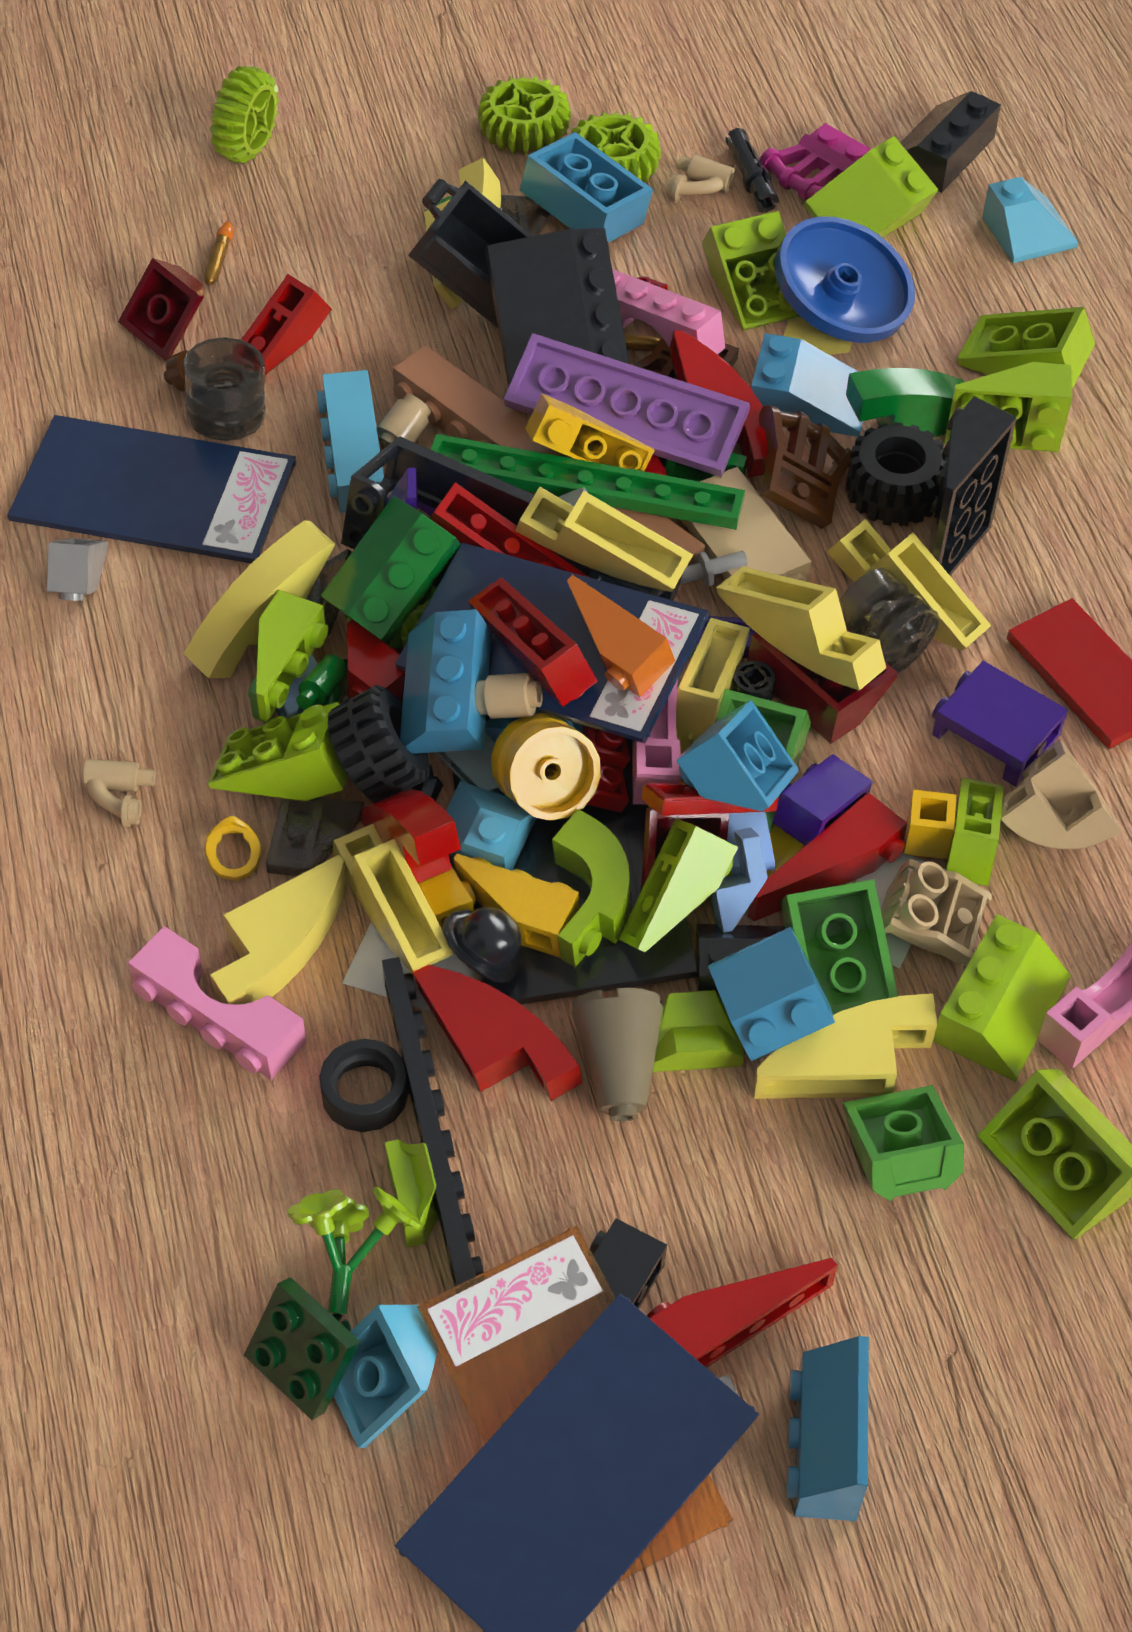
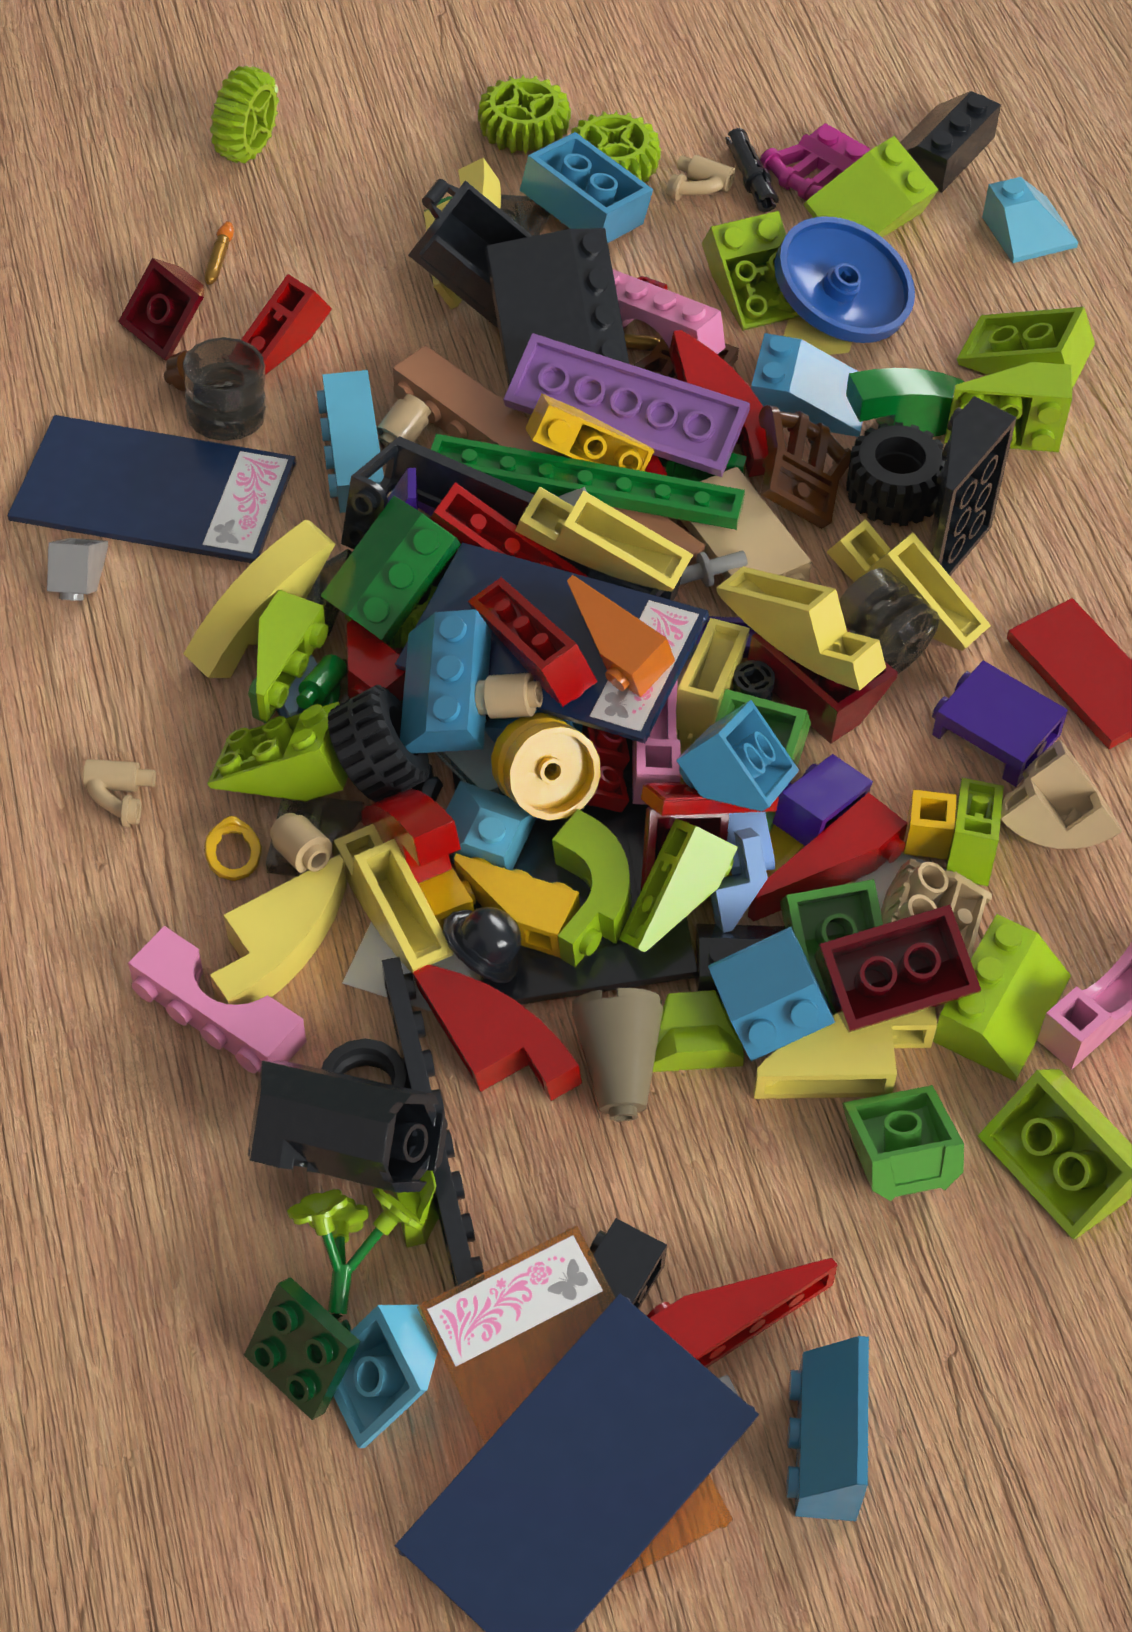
none -> black brick [247,1060,448,1193]
none -> tan brick [270,813,332,874]
none -> dark red slope [814,904,981,1032]

